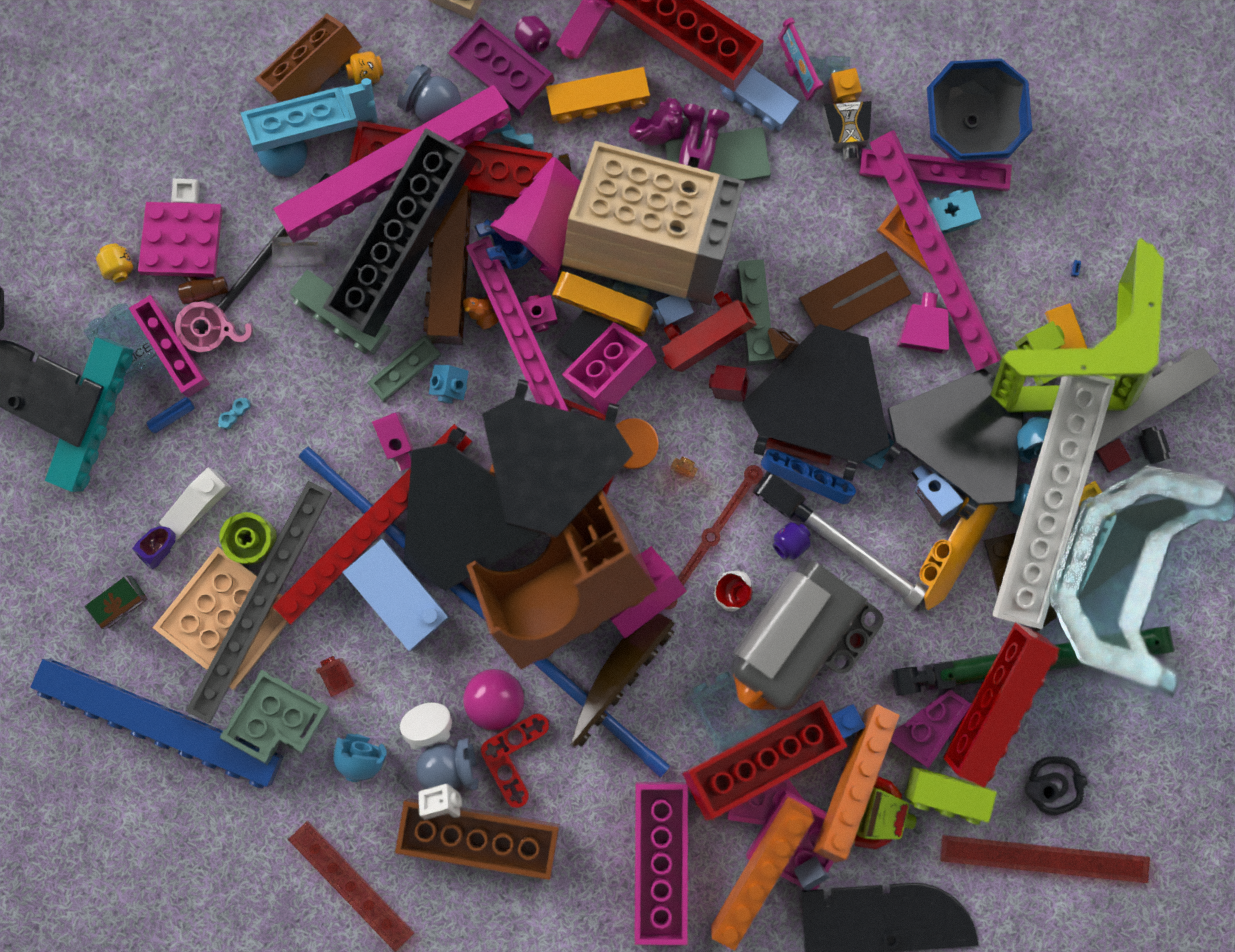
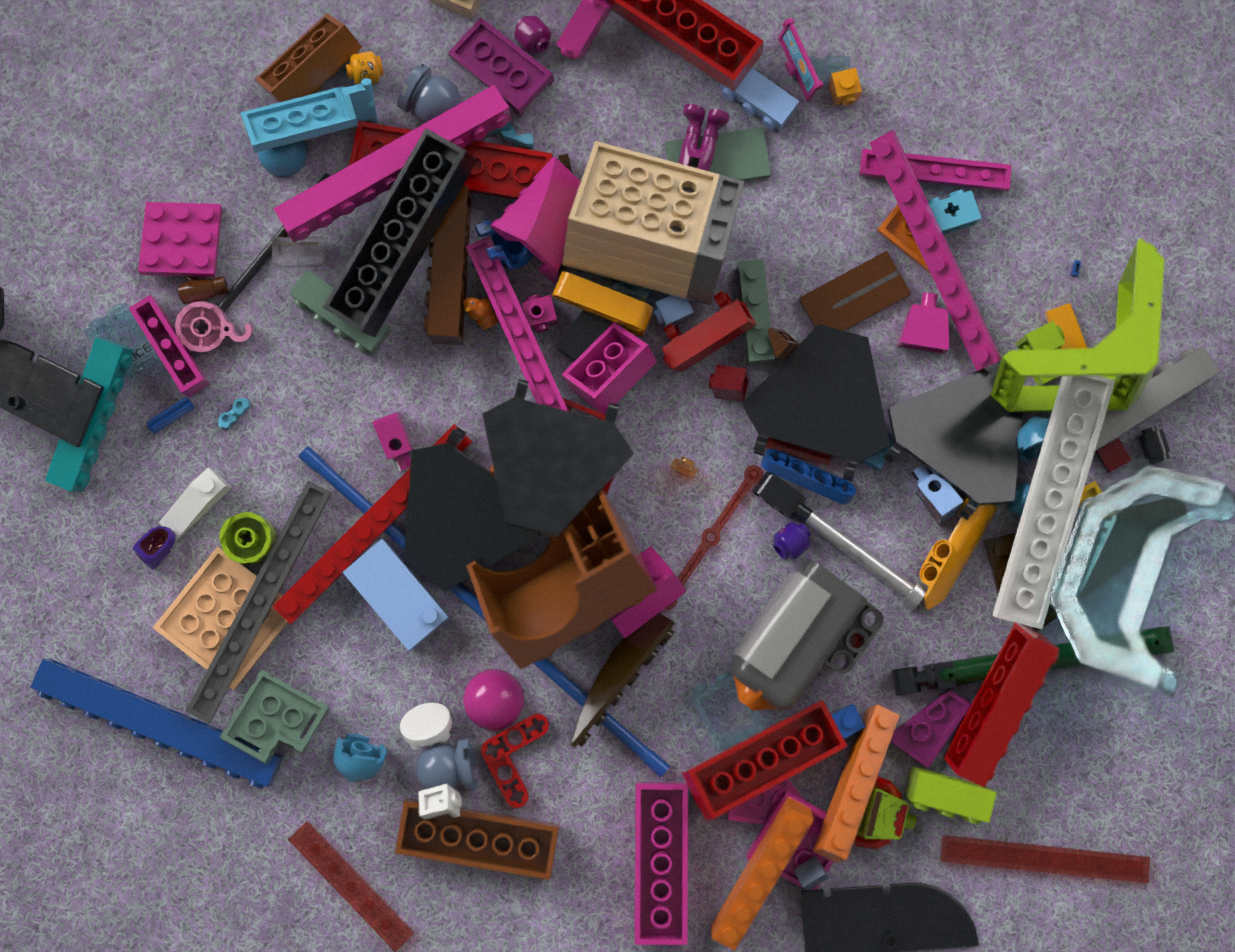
dark green piece [85,576,148,629] -> none
yellow head [96,243,134,283] -> none
white tile [171,179,199,203] -> none
clear red bracket [316,656,356,697] -> none
sand green tile [367,335,442,402] -> none
dark azure brick [429,365,469,404] -> none
light orange brick [546,67,650,124] -> none
orange tile [616,418,659,469] -> none
magenta hair [628,98,684,146] -> none
red hair [714,571,753,612] -> none
torso [821,101,872,162] -> none
dark grey rock [926,58,1033,163] -> none
black piece [1025,756,1088,815] -> none

